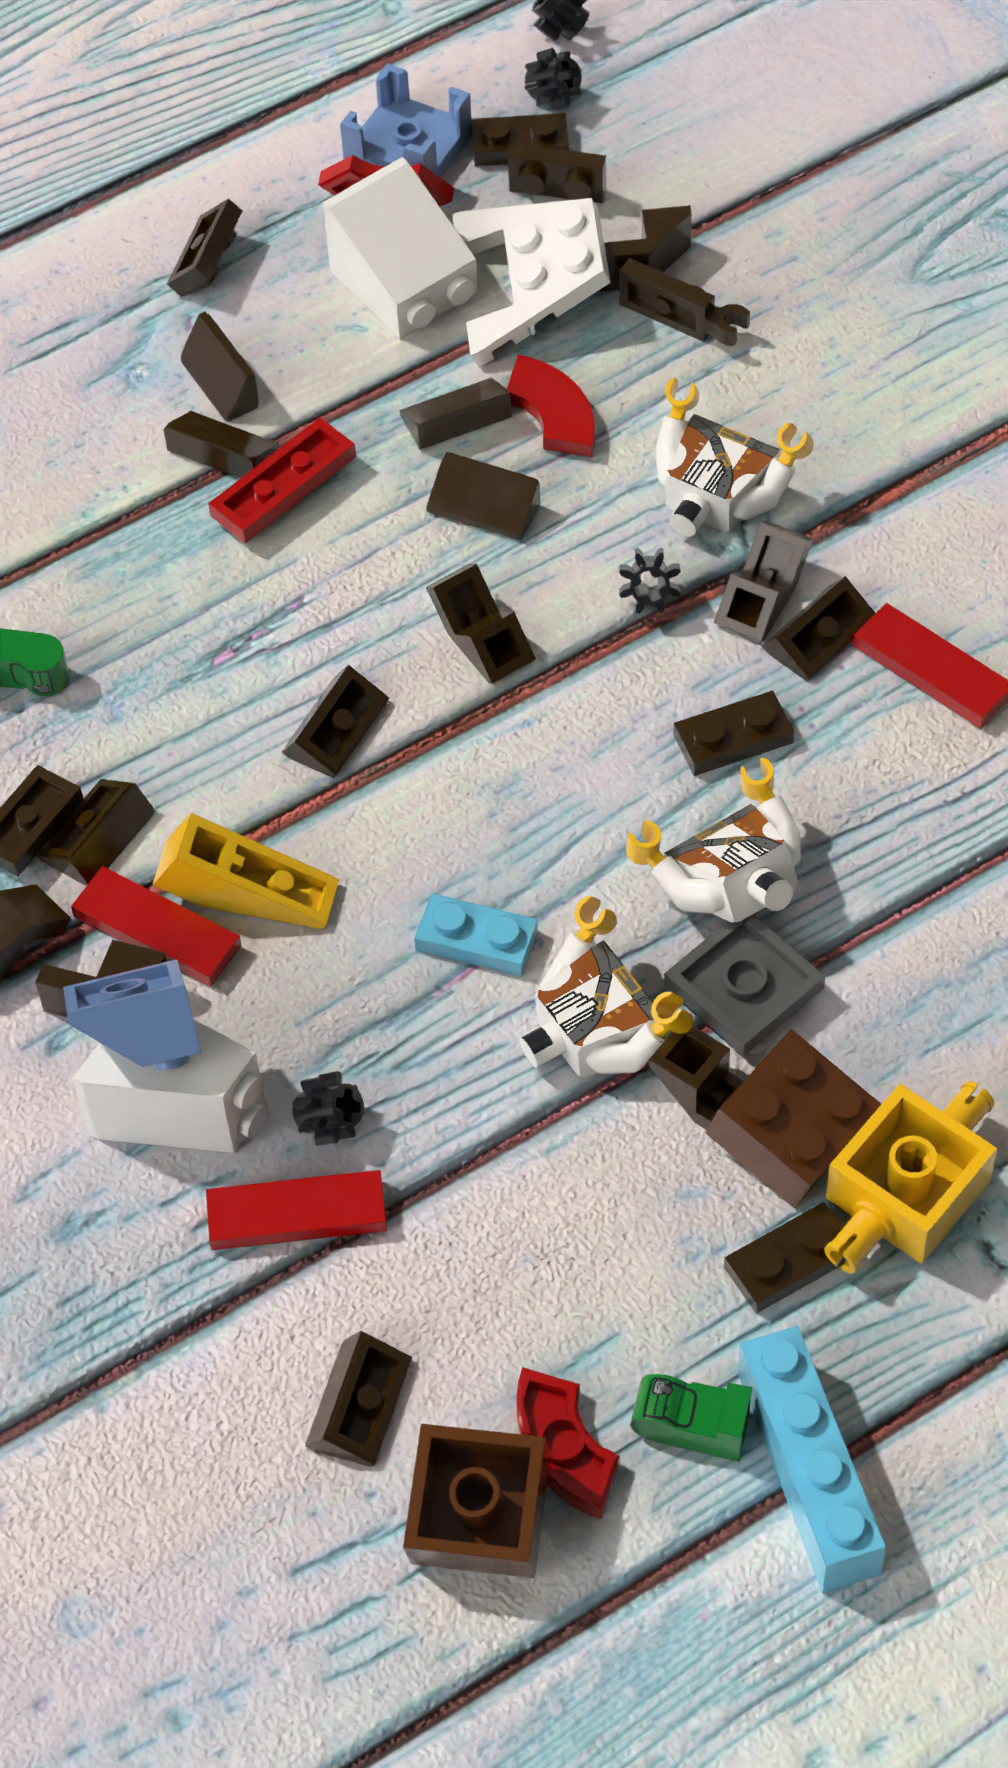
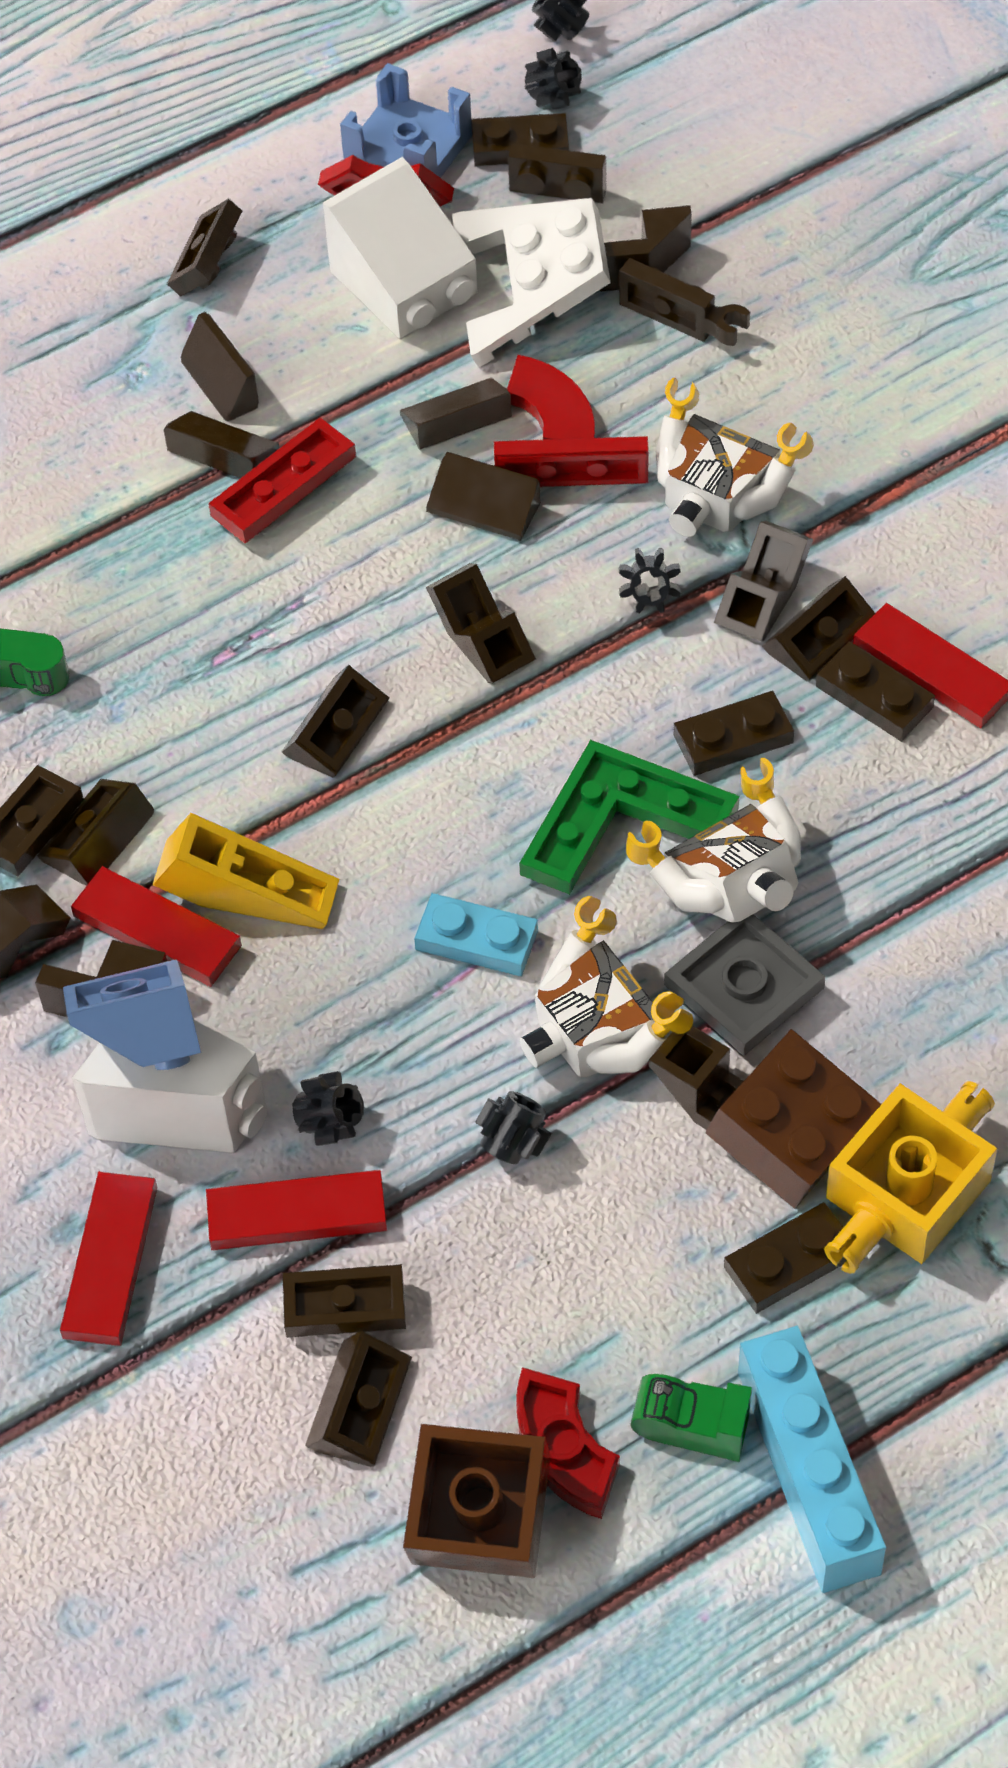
none -> red tile [60,1171,158,1346]
none -> dark brown plate [282,1264,406,1338]
none -> black gear [475,1091,552,1164]
none -> red tile [494,436,649,487]
none -> green plate [519,739,739,895]
none -> dark brown plate [816,641,935,742]

